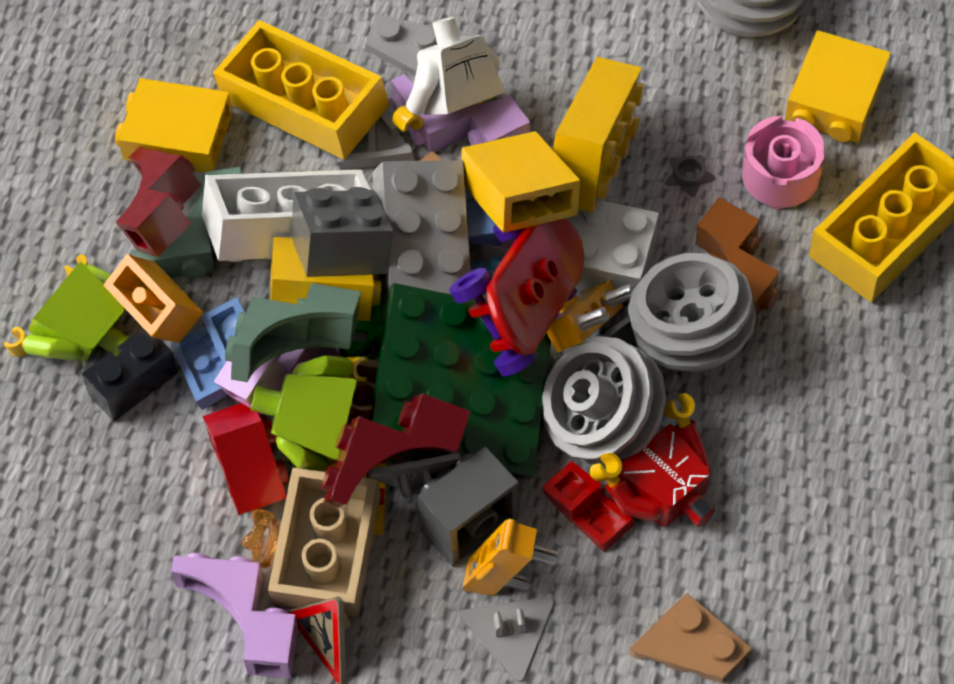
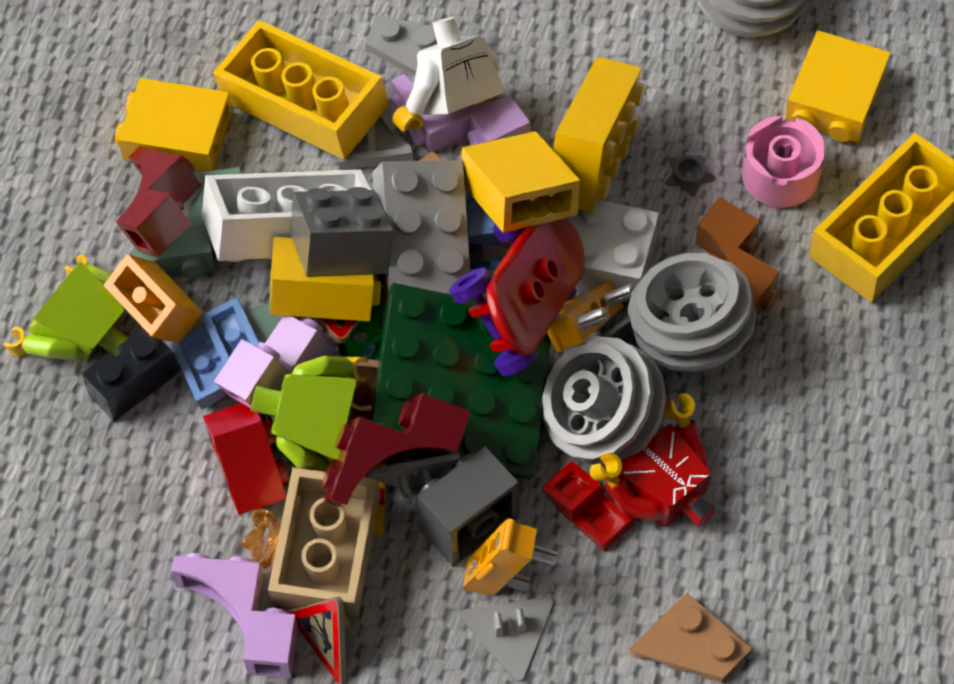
sand green arch [225,283,361,383] -> none

